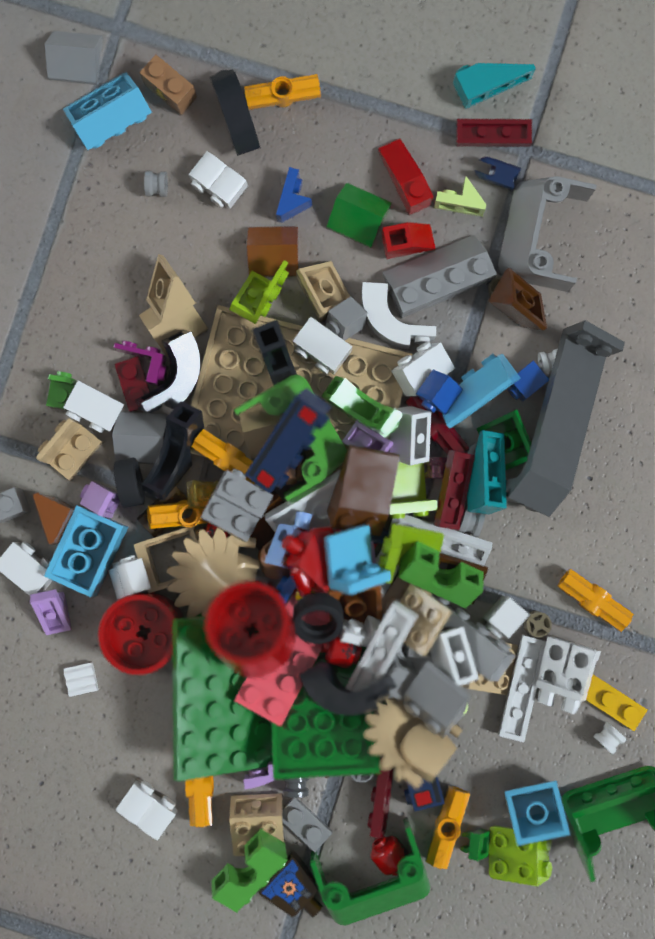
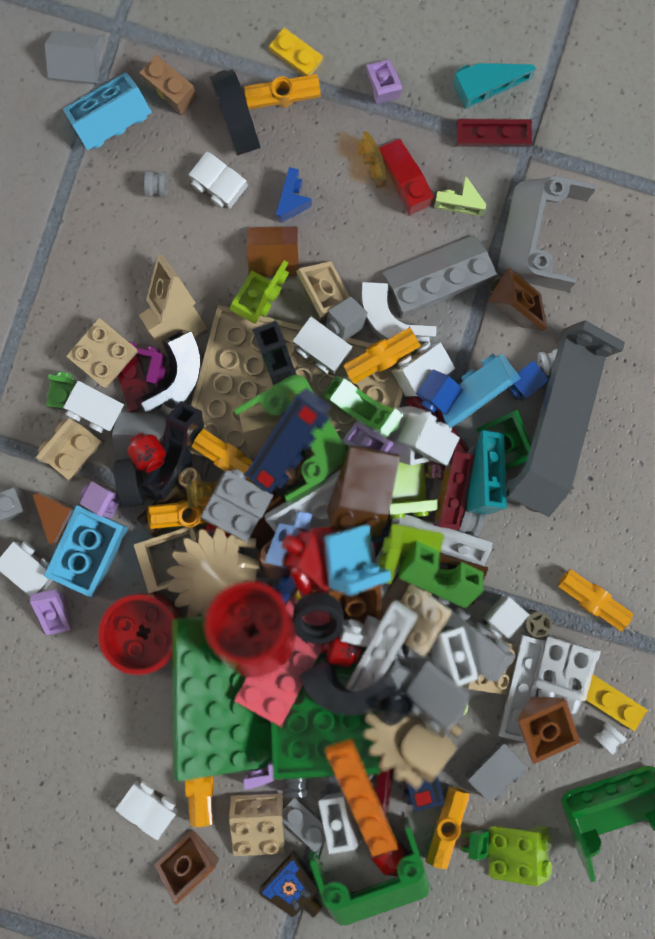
white piece [64,662,99,697] -> none
white brick [108,555,151,600] -> none
bright green arch [211,829,287,913] -> none
green slope [326,183,392,248] -> none
red slope [382,222,436,259] -> none
dark blue piece [475,156,521,191] -> none
medium azure slope [505,781,570,846] -> none
none -> tan bracket [66,318,138,388]
none -> red head [127,433,166,473]
none -> dark orange slope [154,830,219,905]
none -> tan hinge [179,468,201,490]
none -> yellow plate [269,28,323,76]
none -> white brick [319,792,362,854]
none -> orange plate [326,739,397,856]
none -> light orange piece [343,326,421,384]
none -> clear yellow slope [358,131,387,188]
none -> lavender slope [366,59,402,104]
none -> black wheel [378,690,414,726]
none -> white brick [398,412,460,466]
none -> light grey brick [465,740,527,803]
none -> dark orange slope [517,697,580,764]

